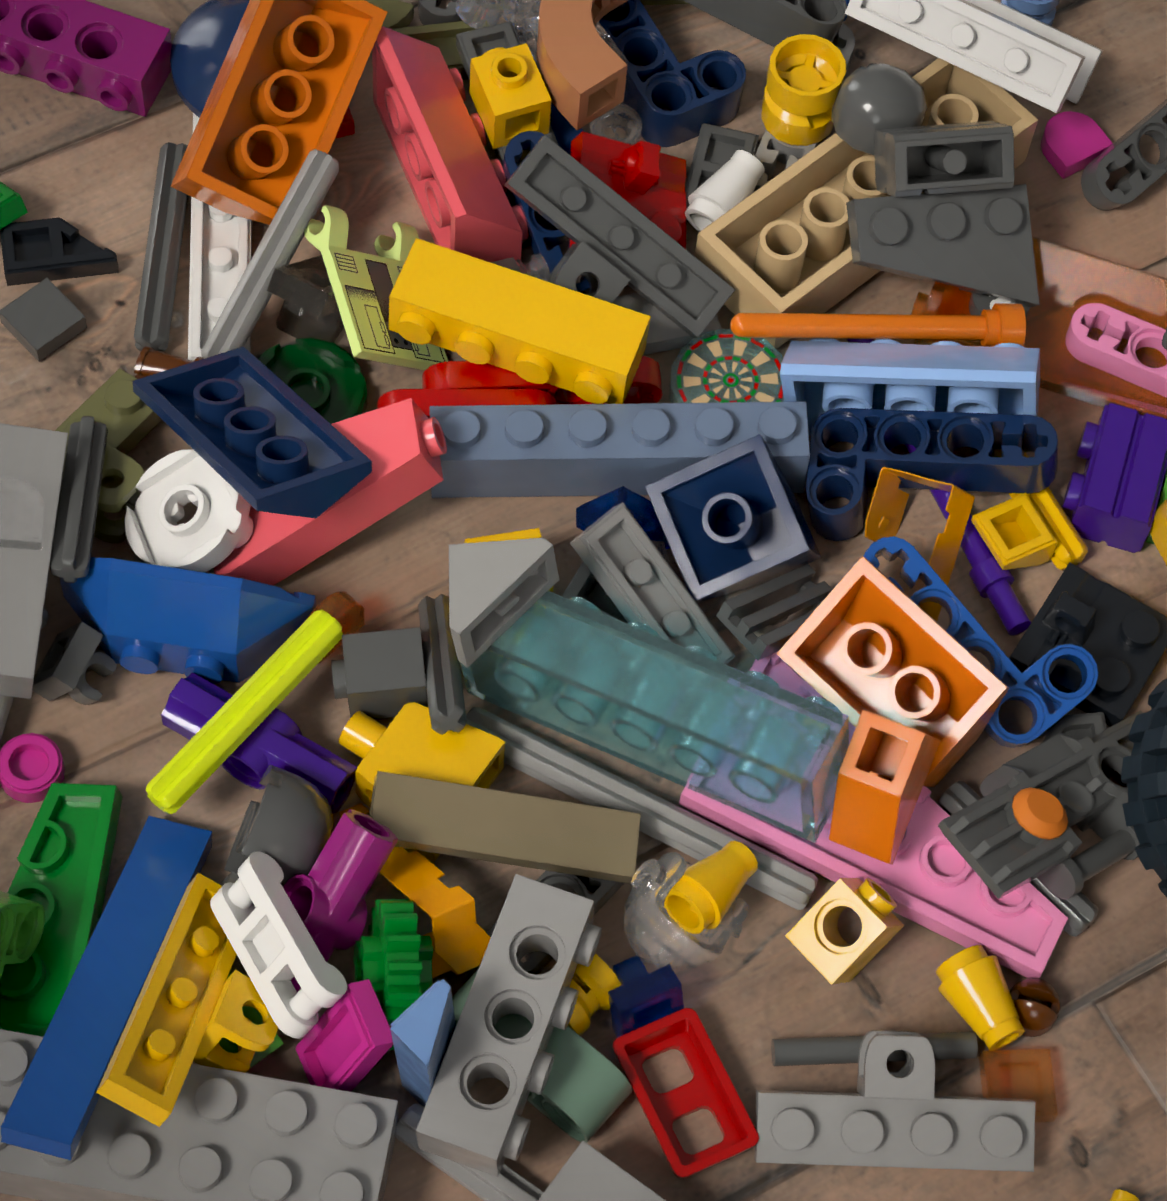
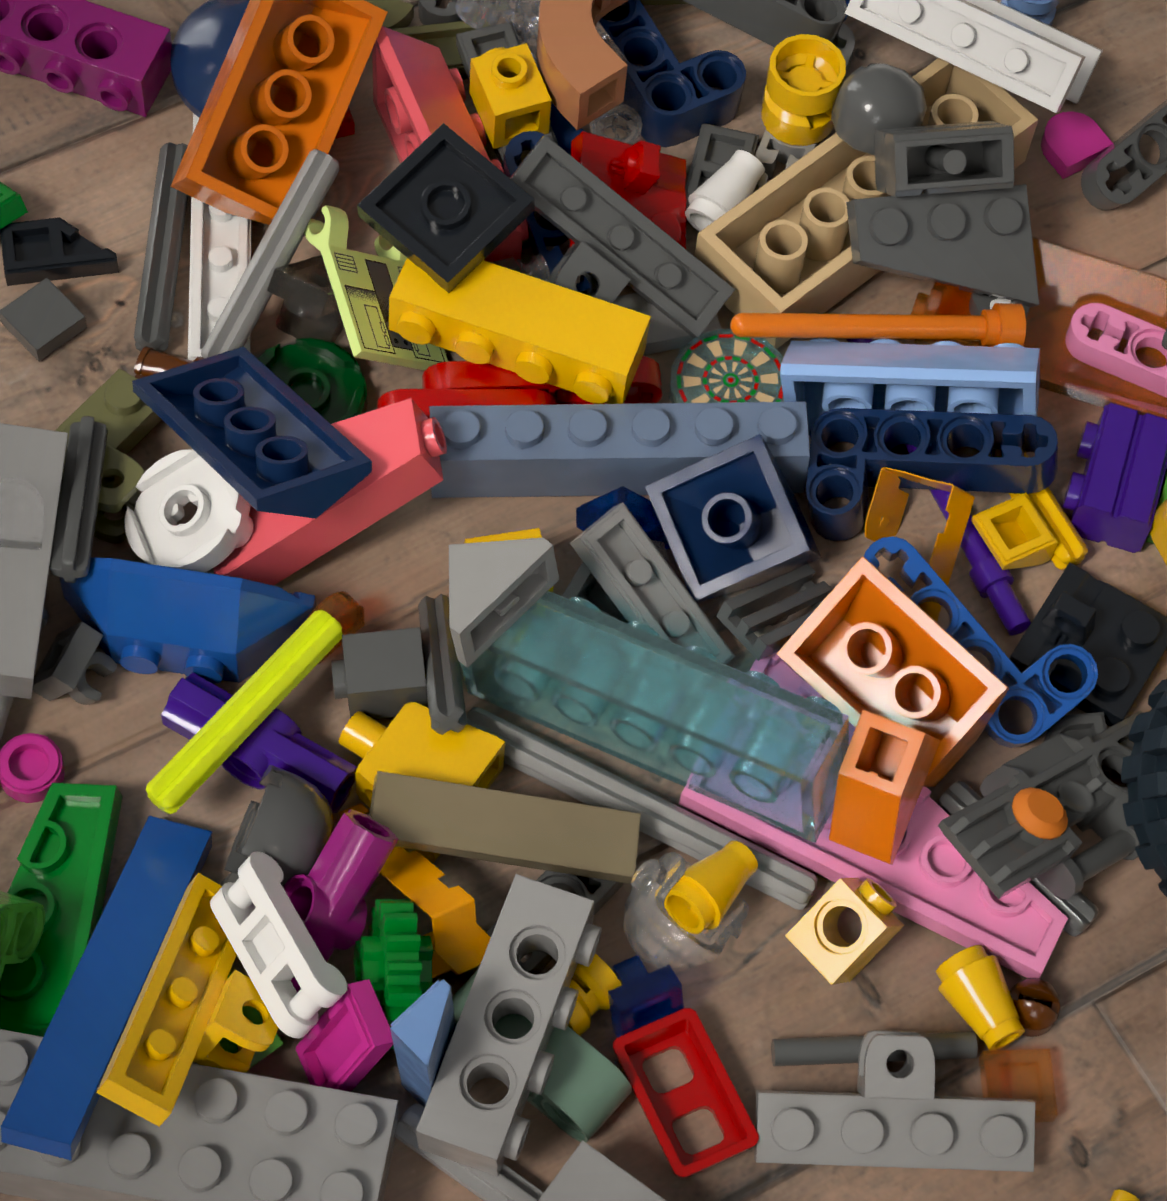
none -> black hinge [357,123,535,293]

